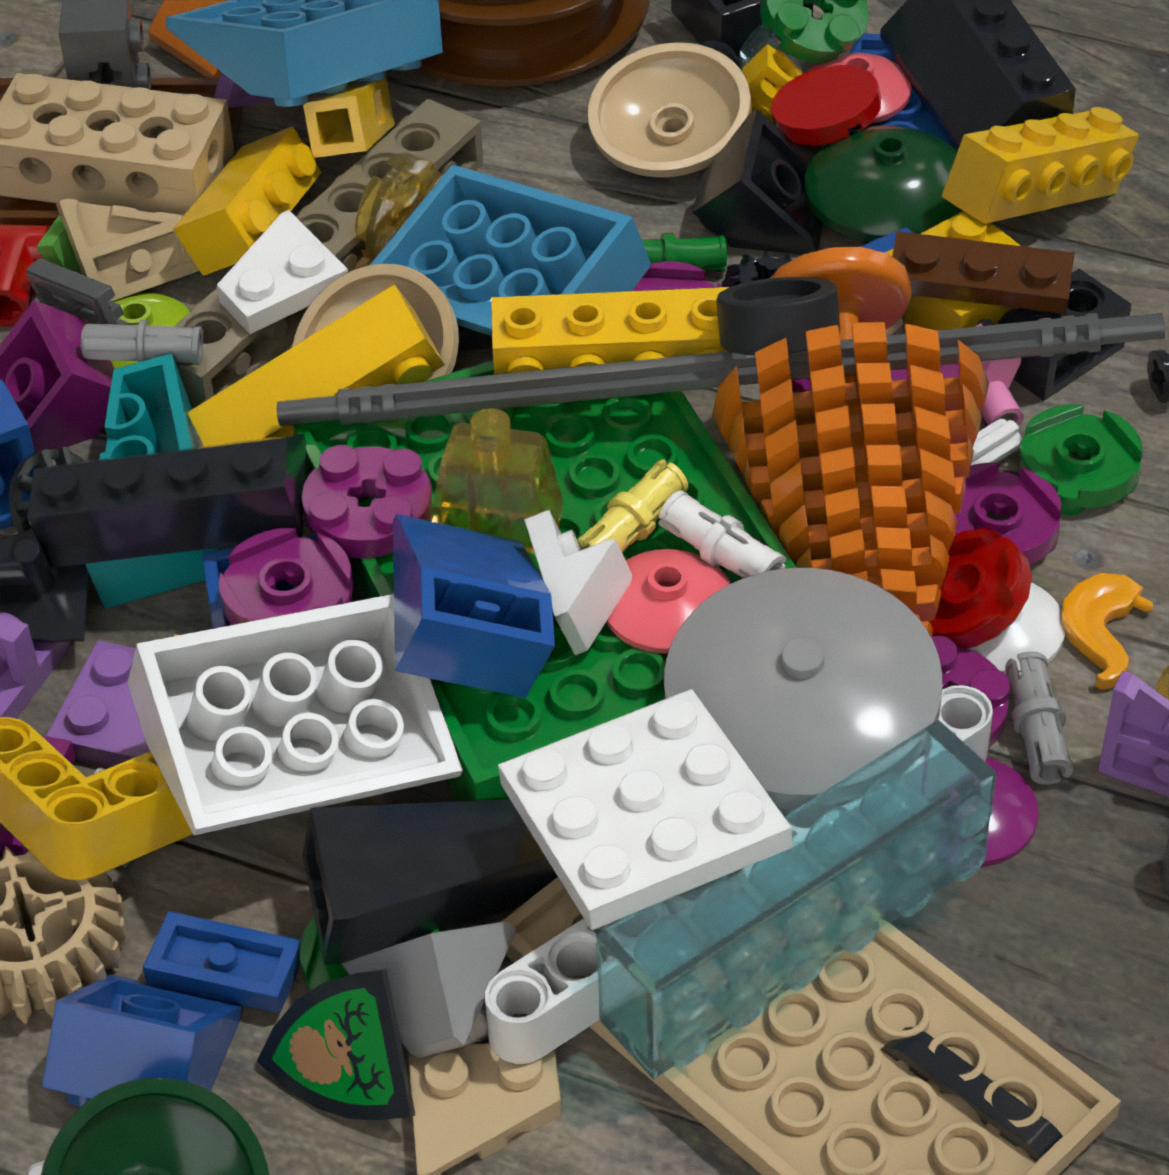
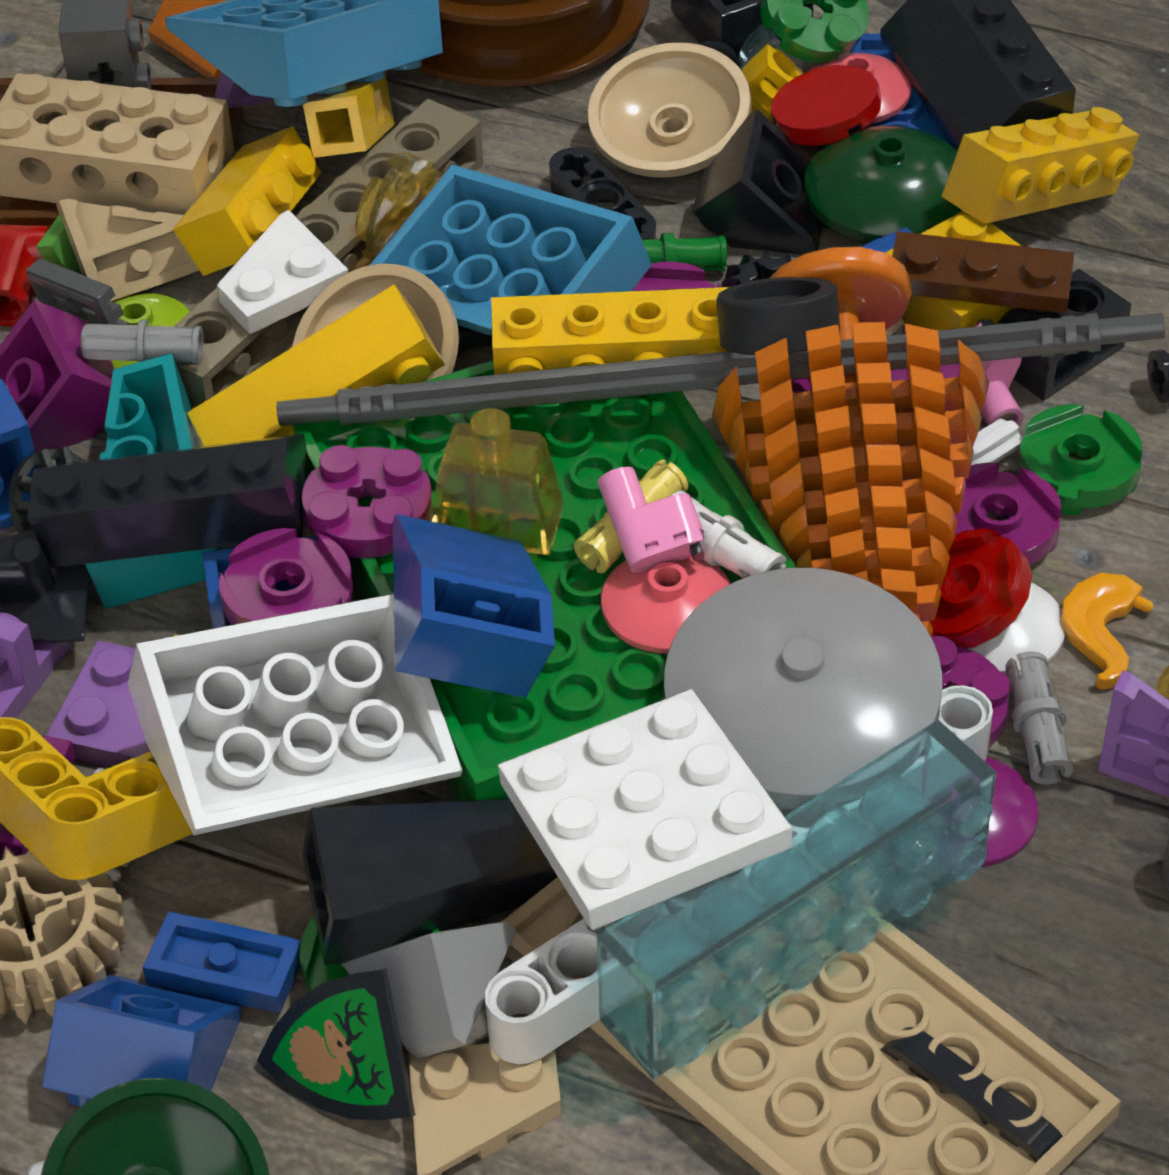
white slope [524,510,632,655] -> none
none -> black beam [549,148,656,240]
none -> bright pink piece [597,467,704,573]

